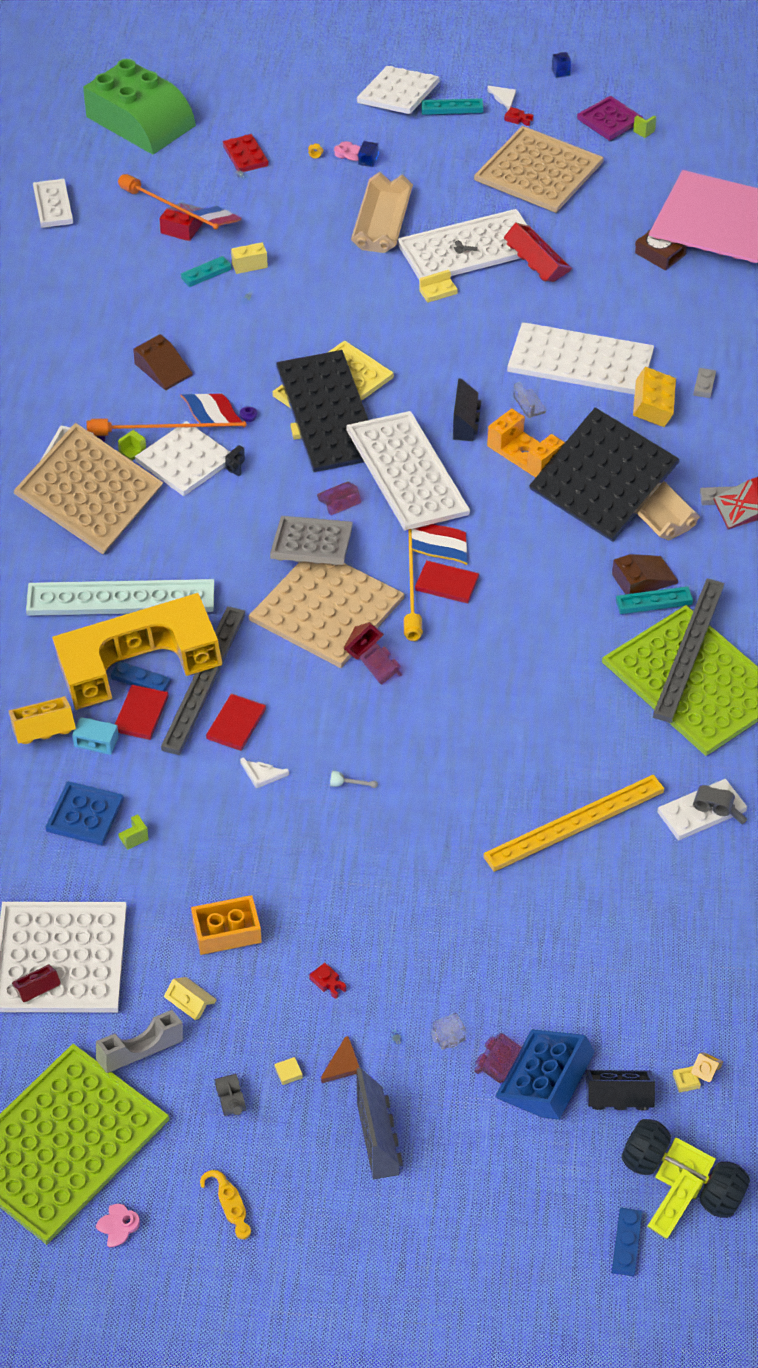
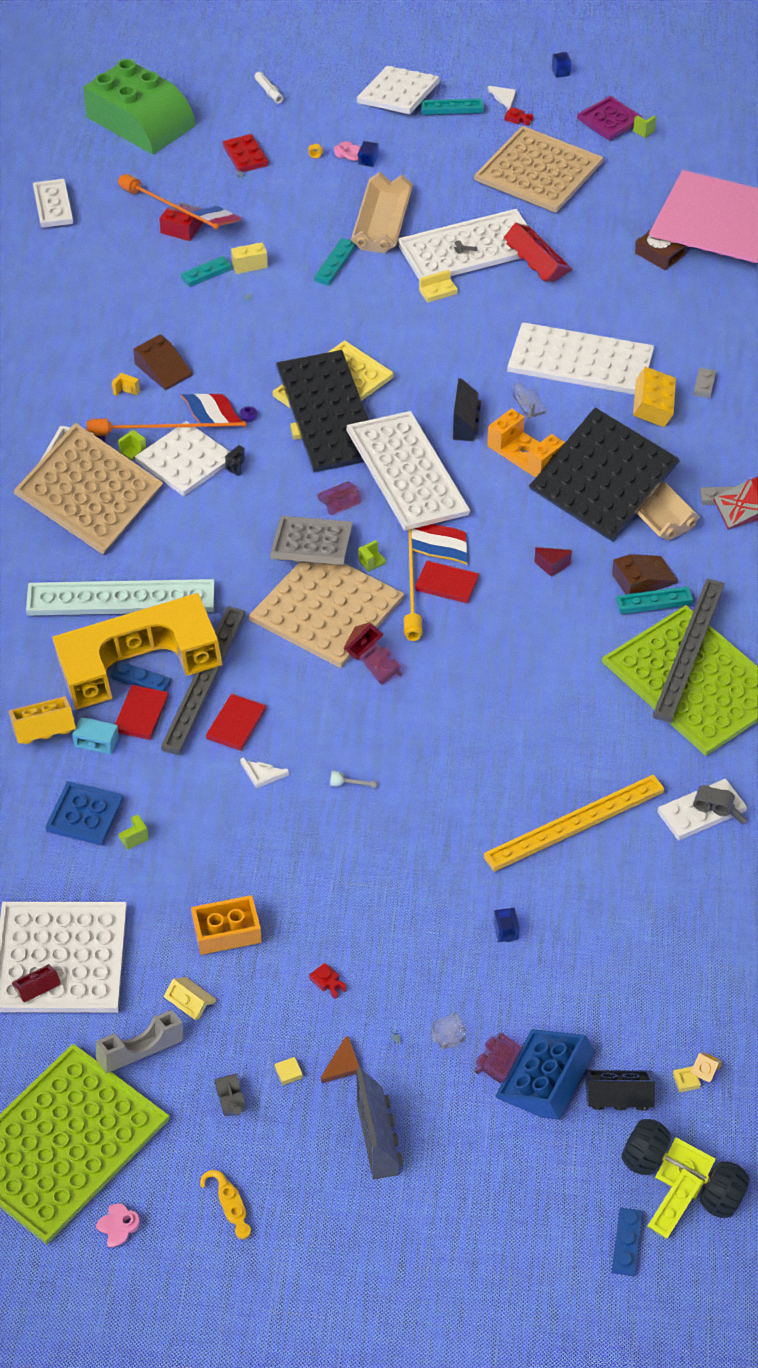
none -> yellow bracket [111,373,140,396]
none -> white pin [254,72,283,104]
none -> teal plate [314,238,356,286]
none -> lime panel [358,540,386,572]
none -> clear blue brick [493,907,520,942]
none -> dark red slope [534,547,572,577]

